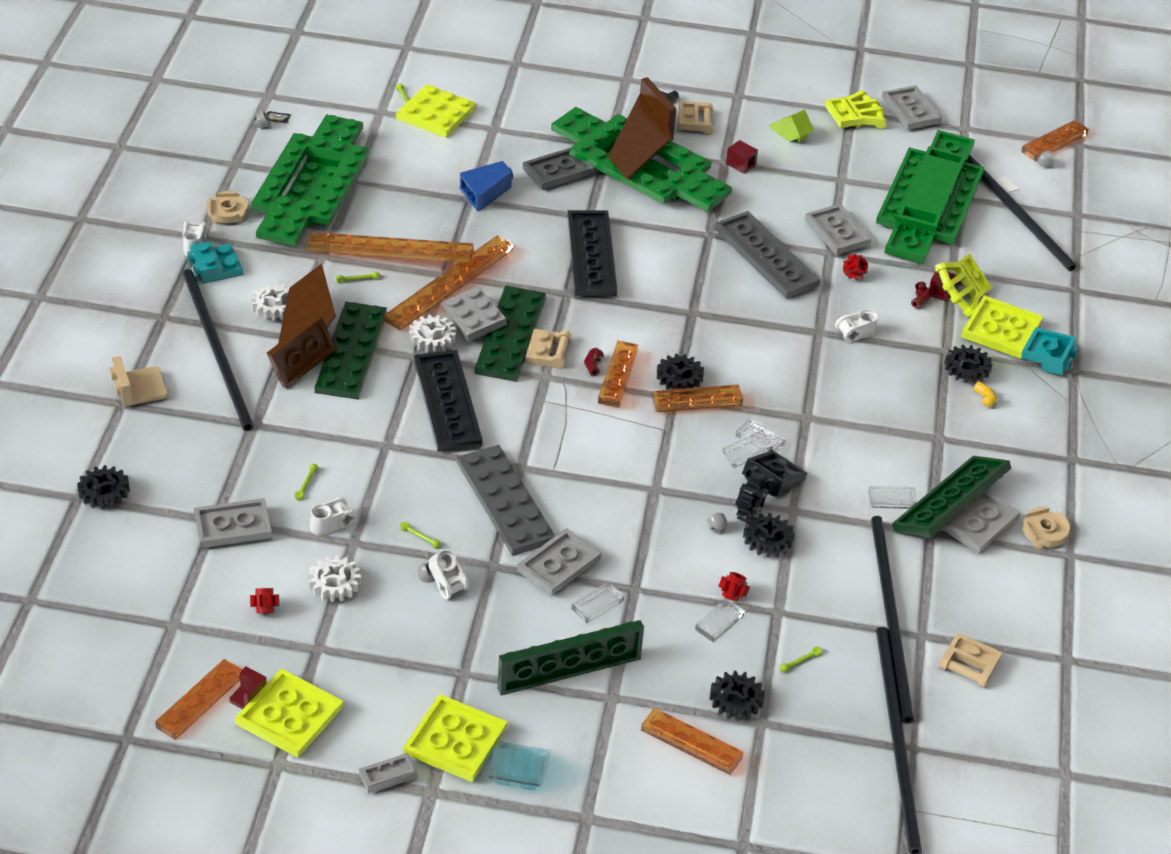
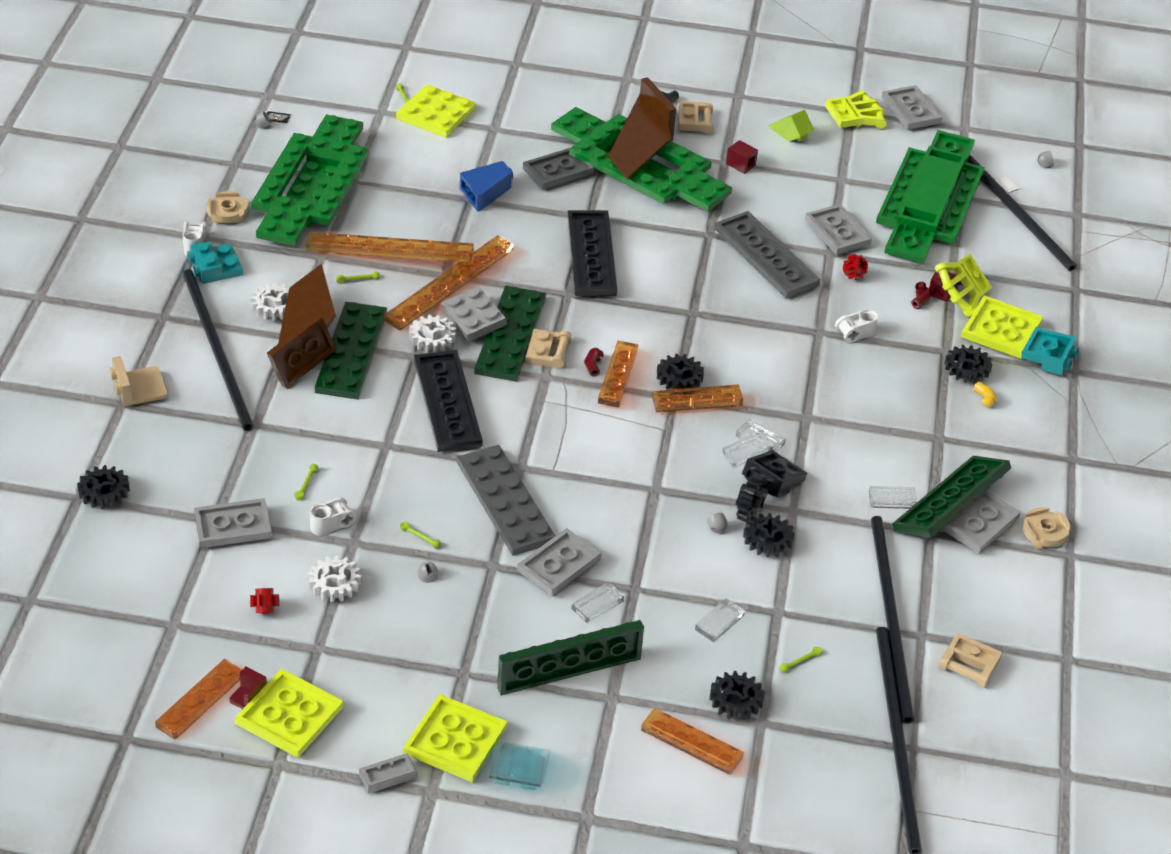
white piece [428,550,469,599] -> none
red gear [718,572,750,601] -> none
clear orange plate [1021,120,1089,161] -> none

